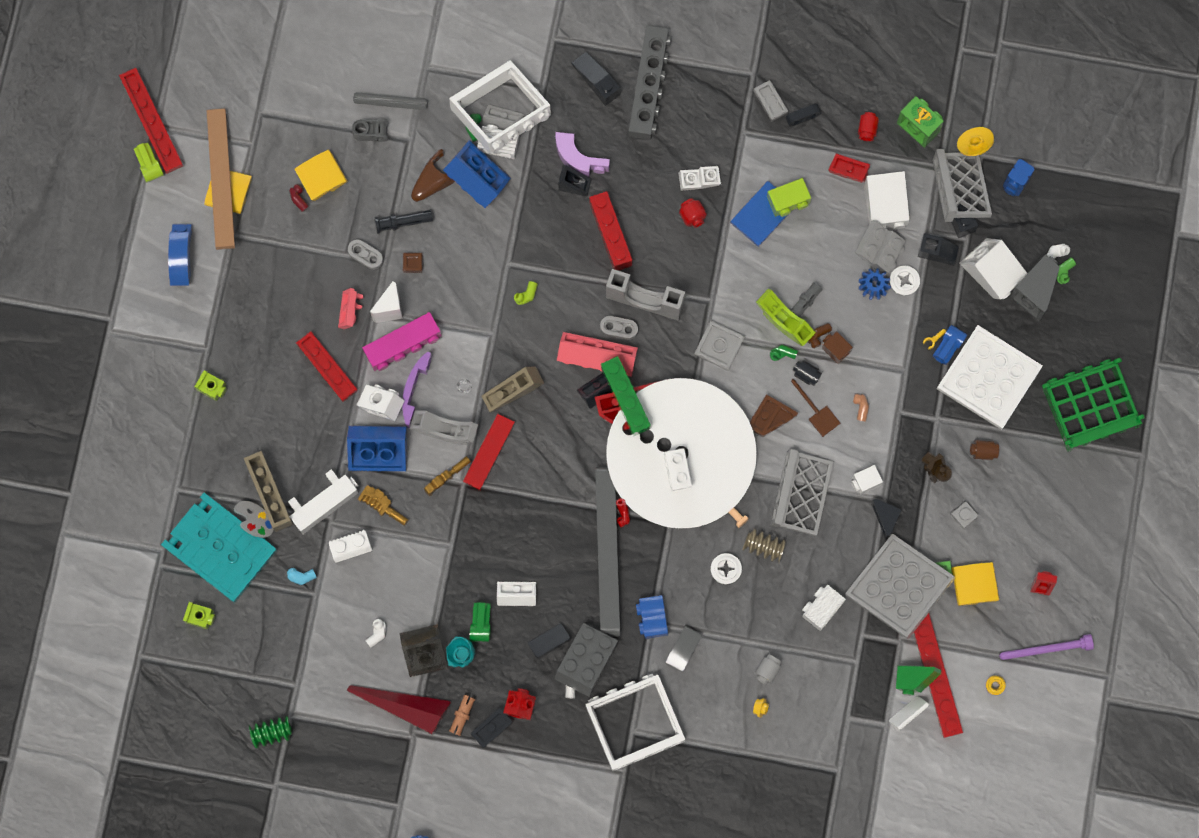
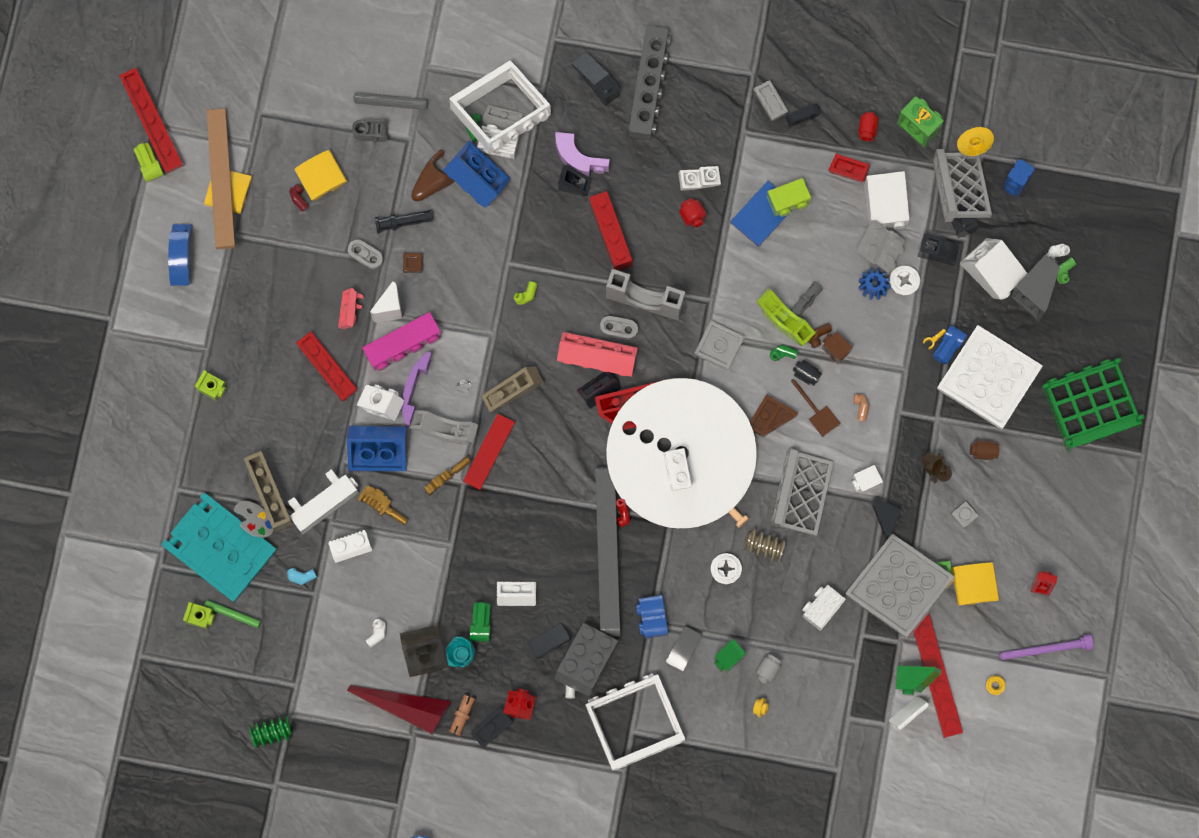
green brick [601,356,651,437] -> none
none -> bright green bar [204,600,261,628]
none -> green slope [714,639,746,673]

